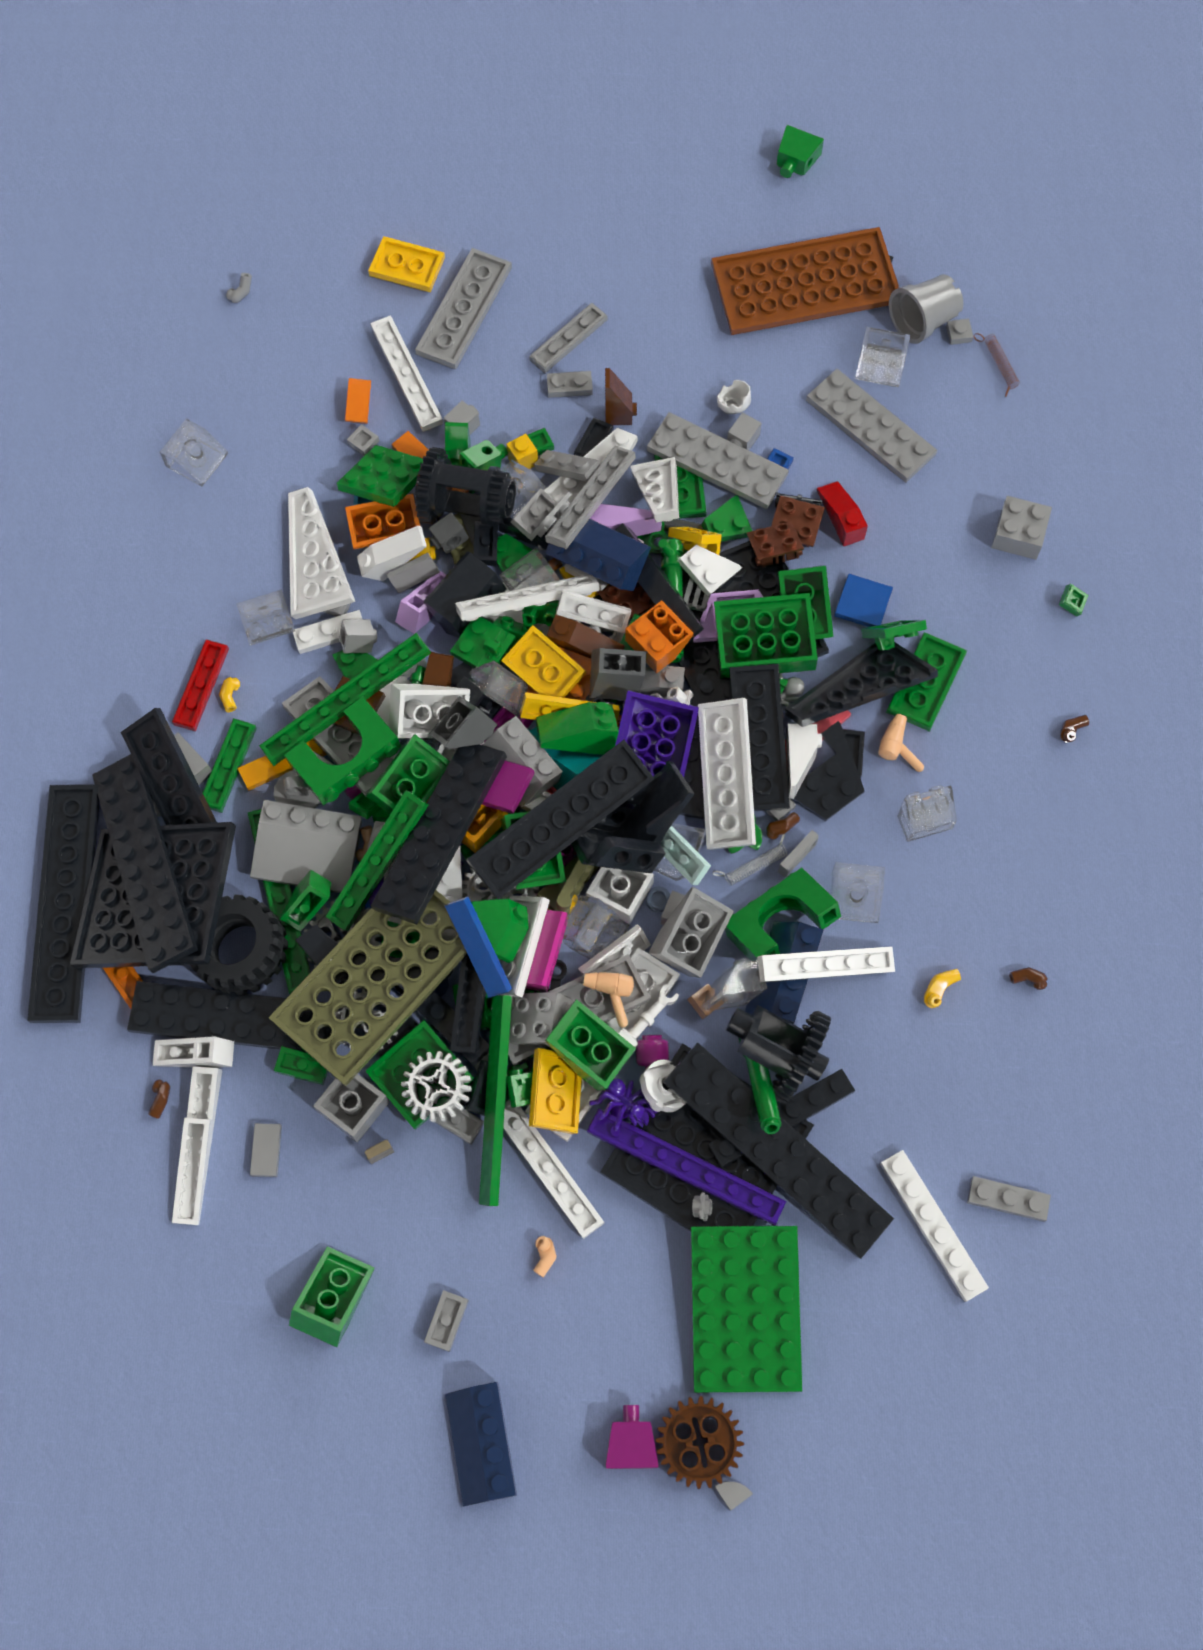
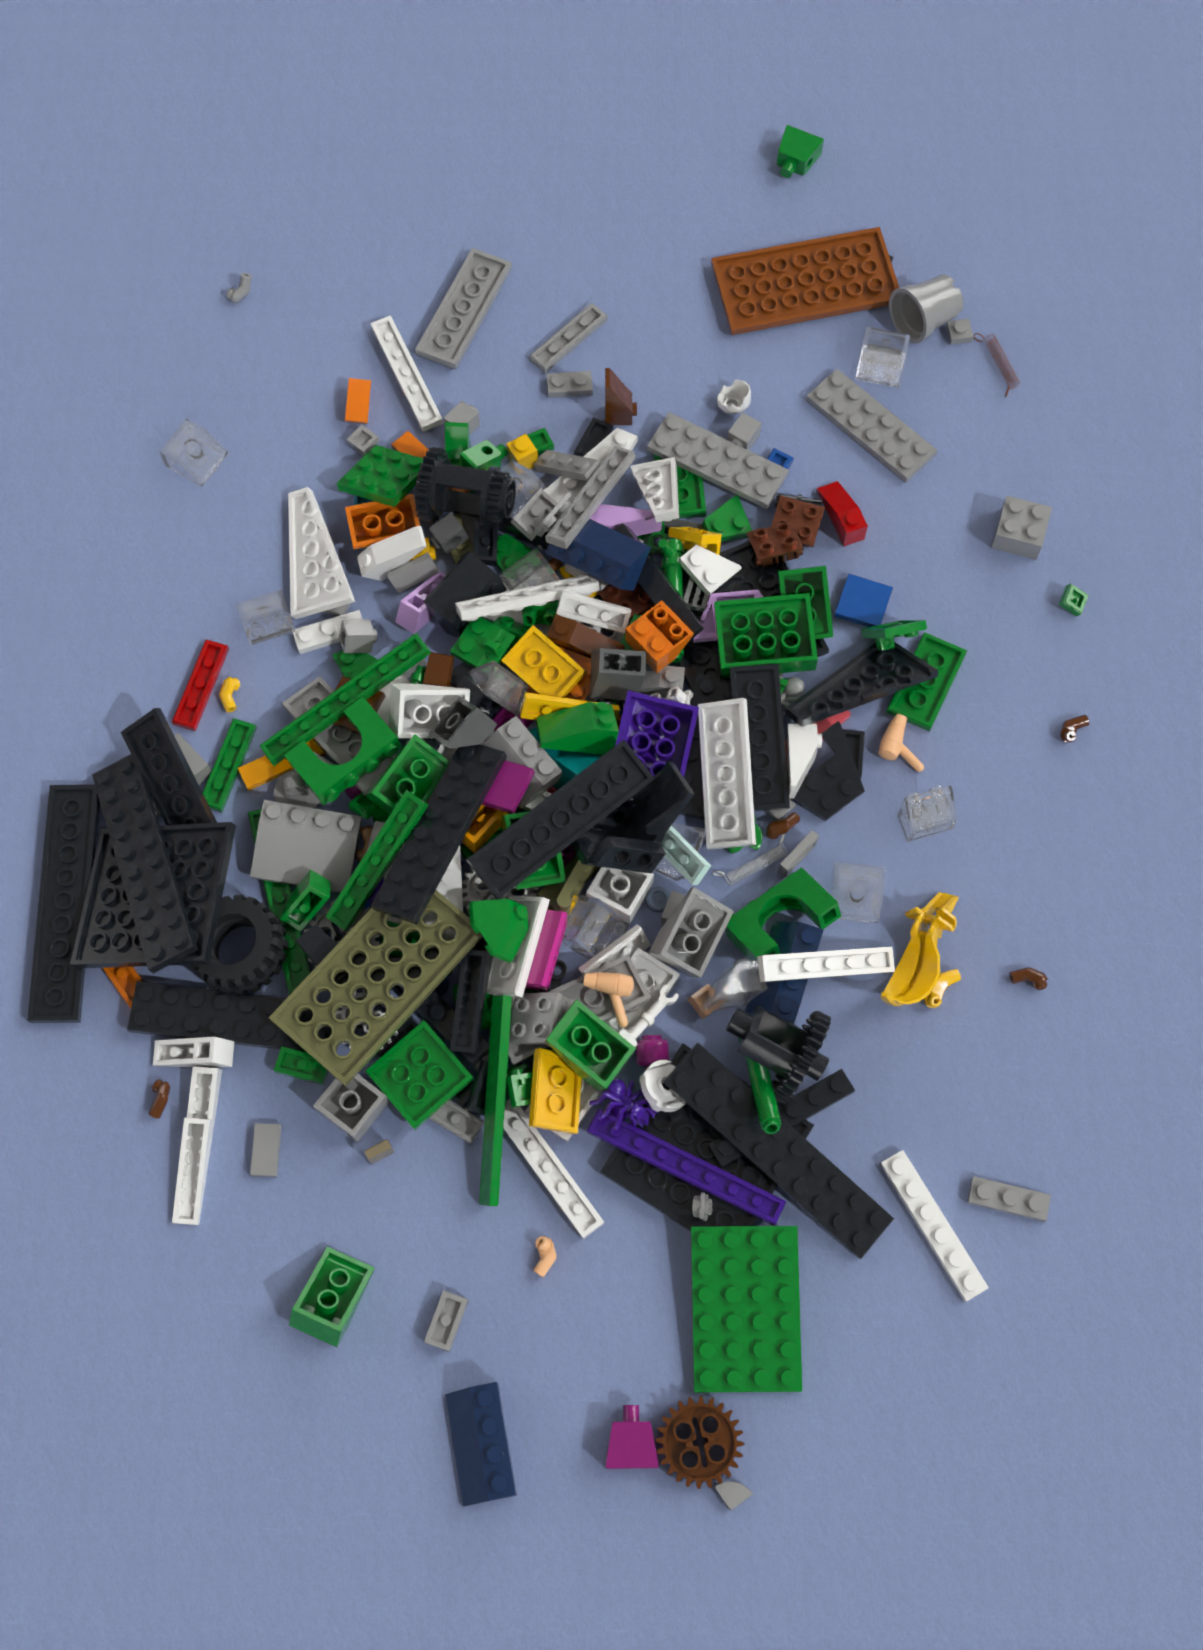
yellow plate [368,236,445,293] -> none
white gear [401,1051,472,1122] -> none
blue tile [445,897,512,998] -> none
none -> yellow piece [880,892,959,1006]

